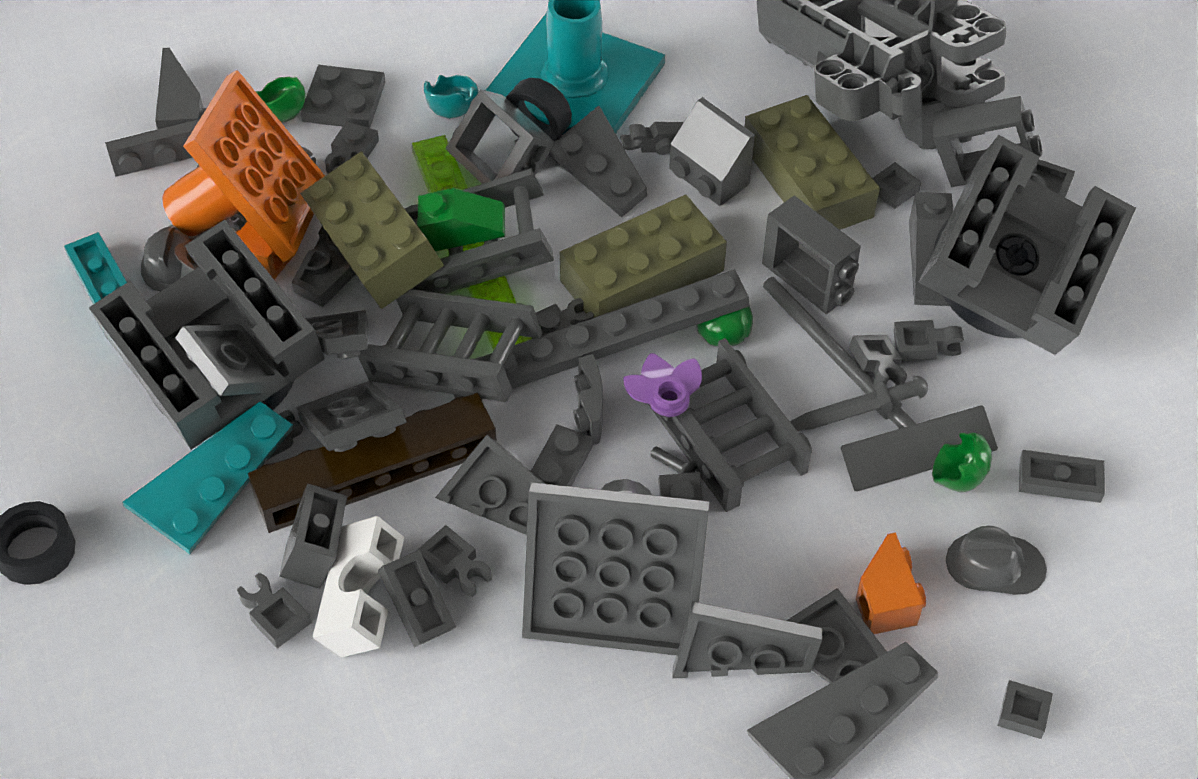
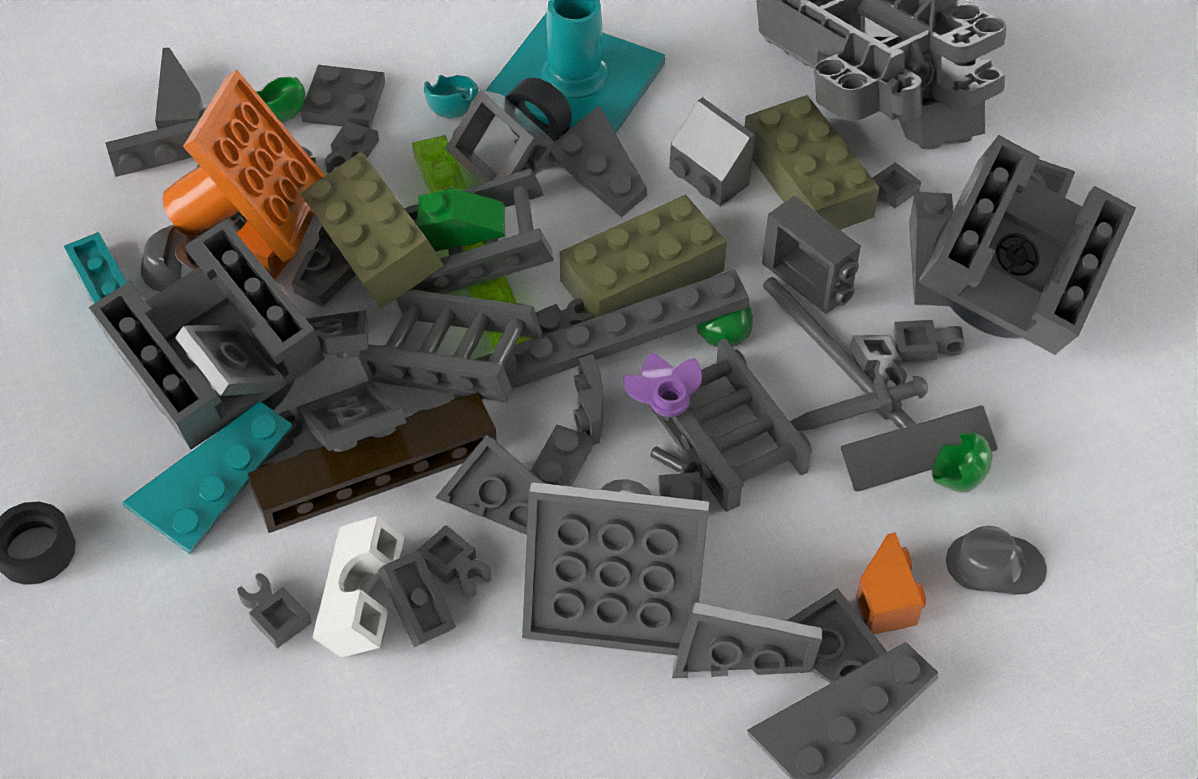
dark grey slope [279,484,347,589] -> none
dark grey plate [620,122,684,155] -> none
dark grey window [933,96,1042,187] -> none
dark grey plate [997,680,1053,739] -> none
dark grey plate [1019,450,1105,503] -> none

